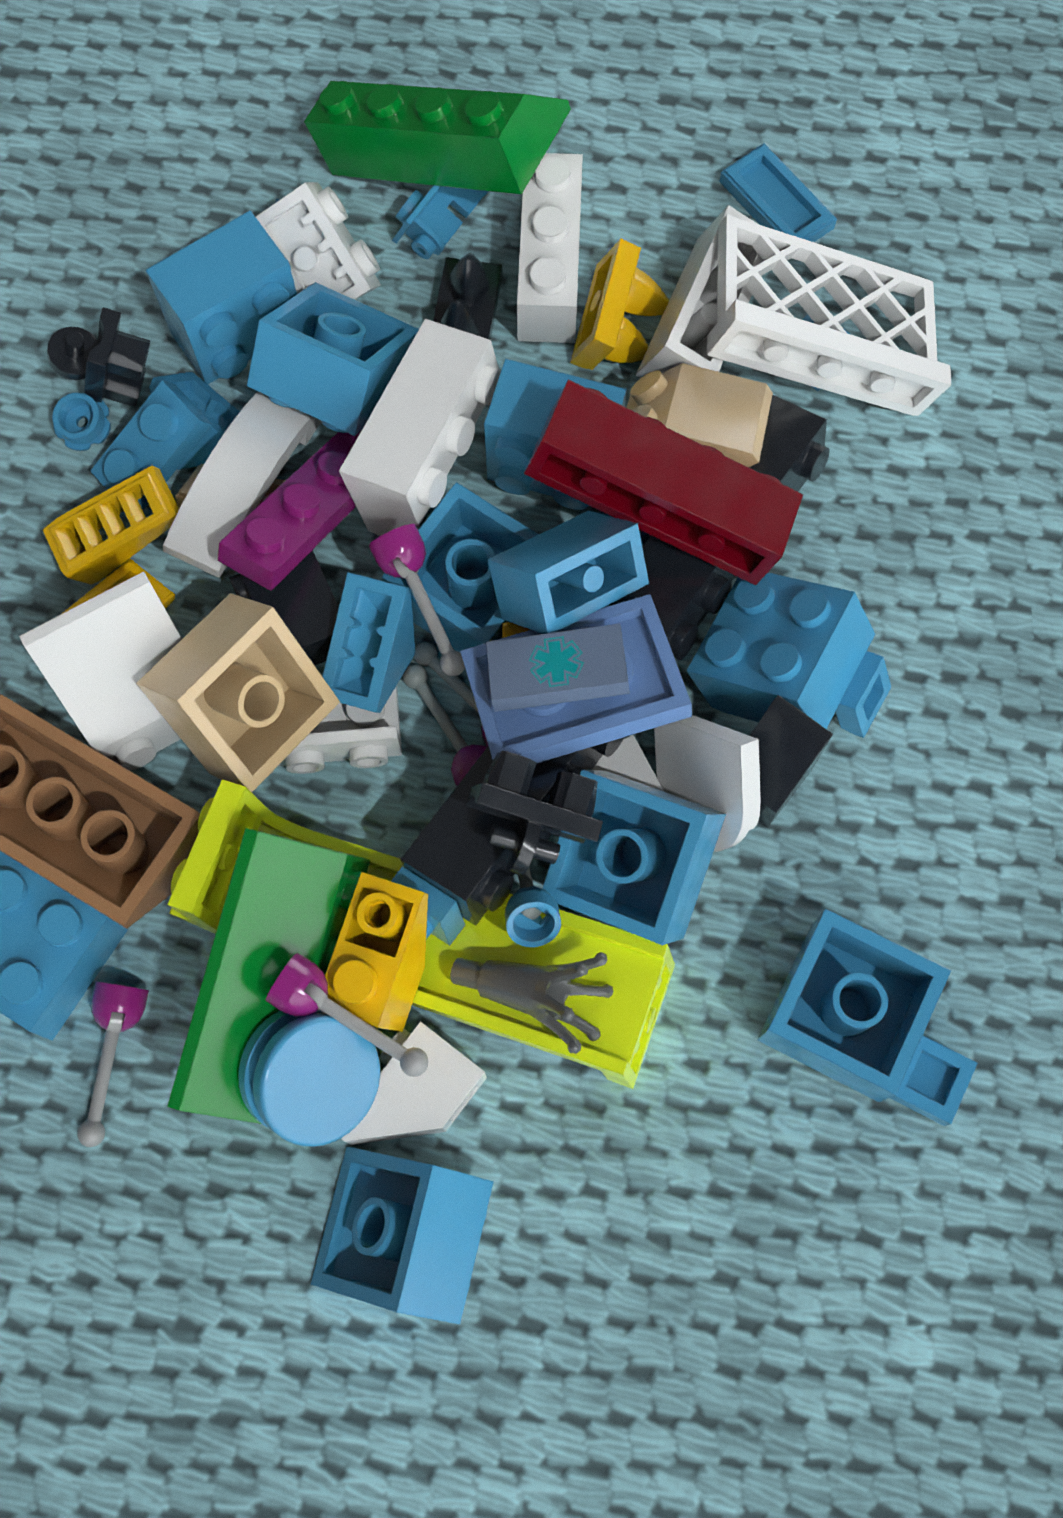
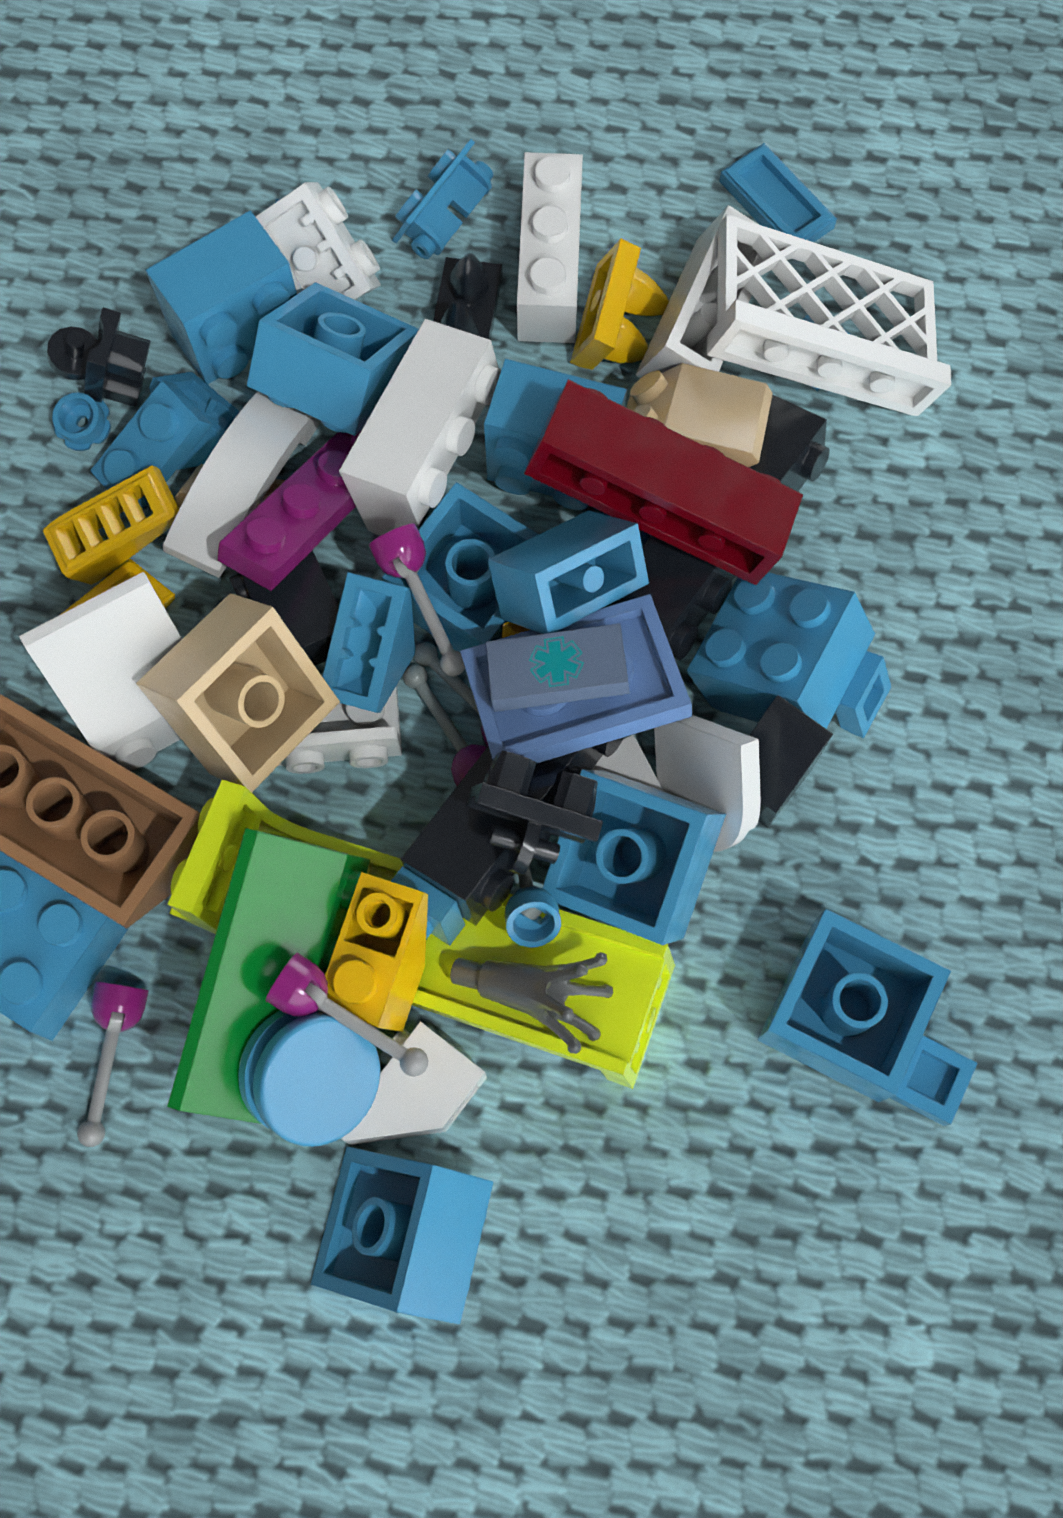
green slope [304,81,571,195] -> none

